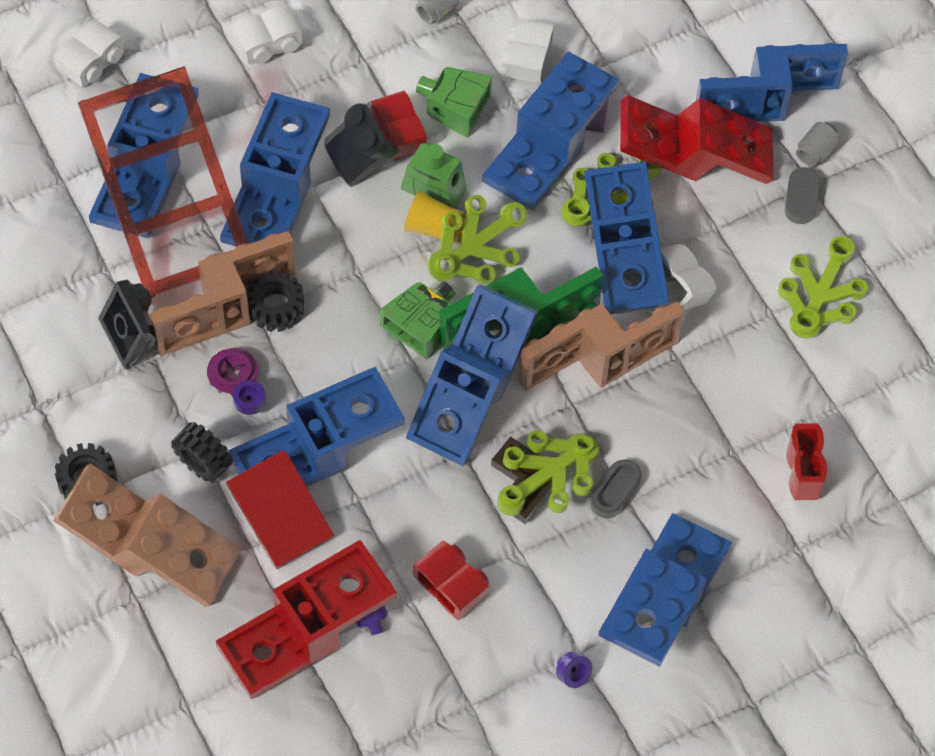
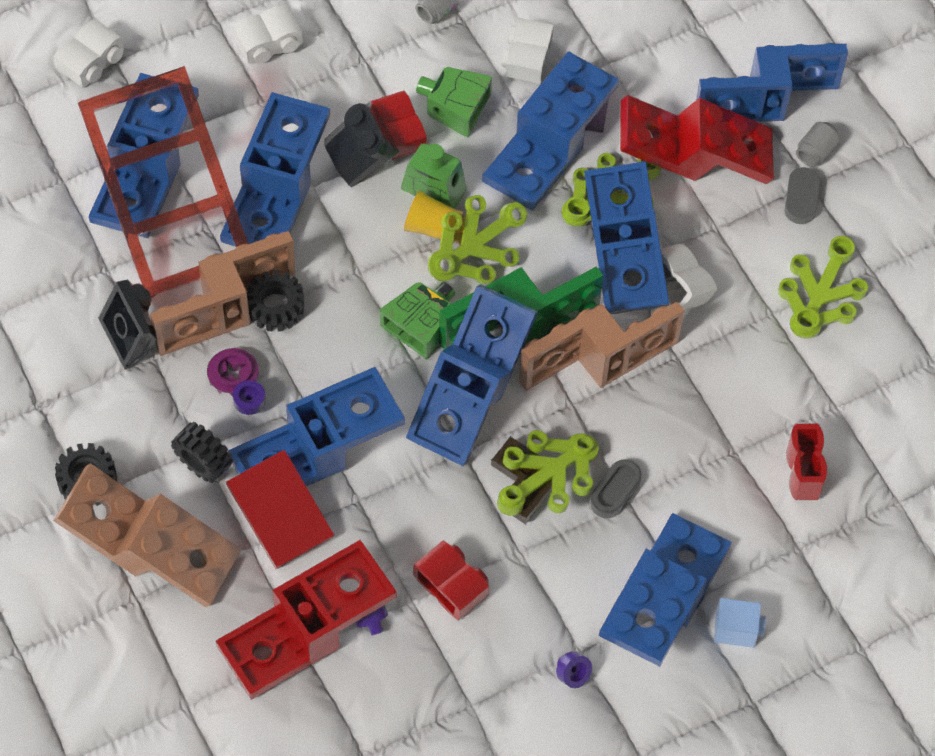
none -> light blue brick [714,598,766,648]

